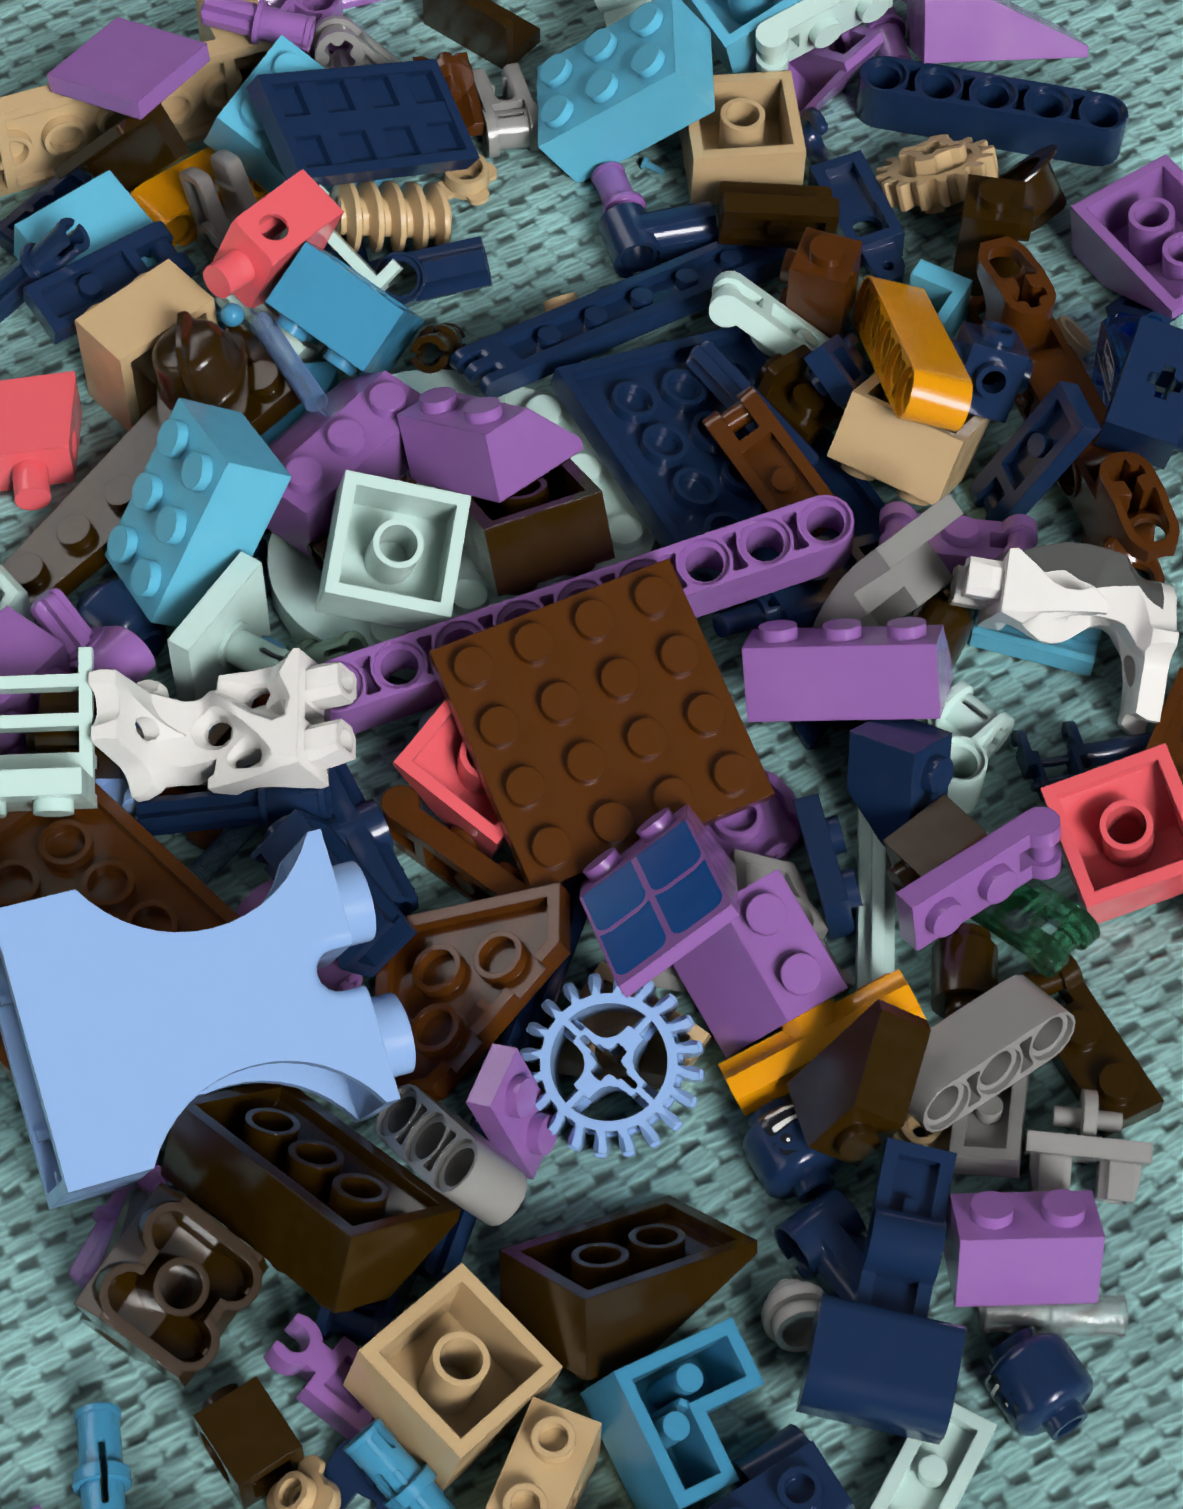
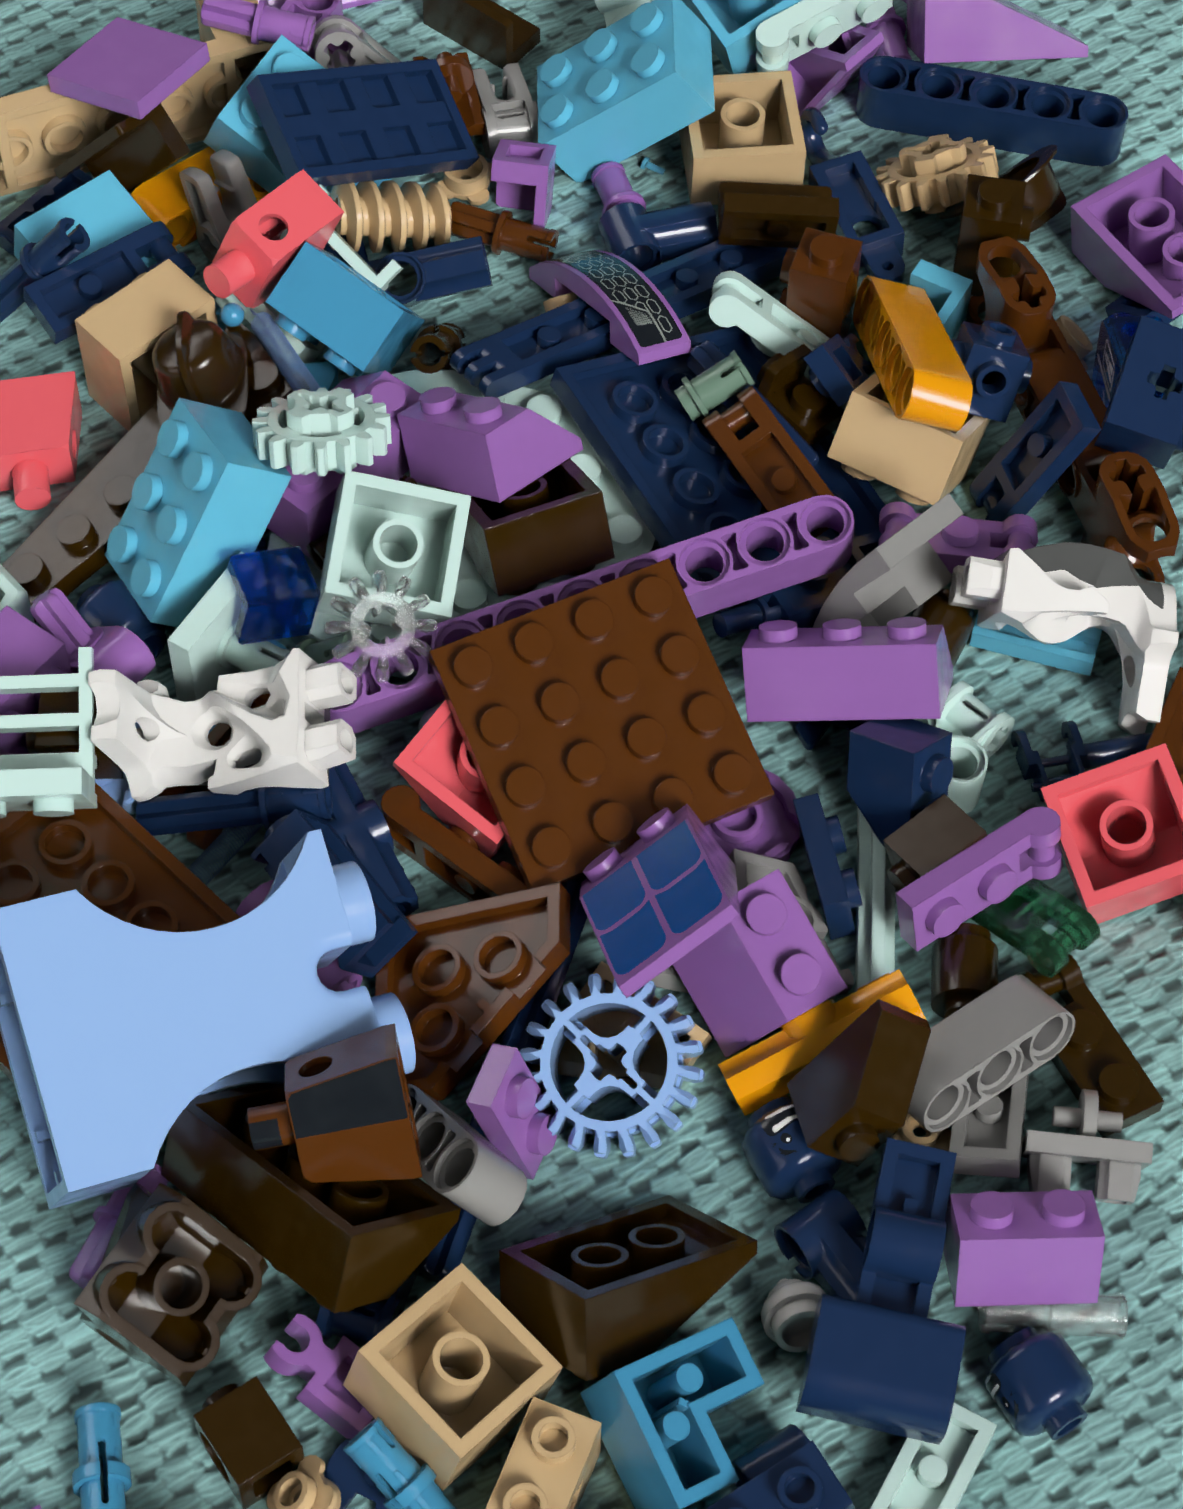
none -> clear blue panel [227,546,321,645]
none -> reddish brown torso [247,1024,422,1183]
none -> light aqua gear [252,387,392,476]
none -> clear gear [324,570,437,683]
none -> reddish brown axle [451,201,559,262]
none -> medium lavender panel [491,139,556,228]
none -> slope [529,250,691,366]
none -> sand green pin [674,350,755,421]

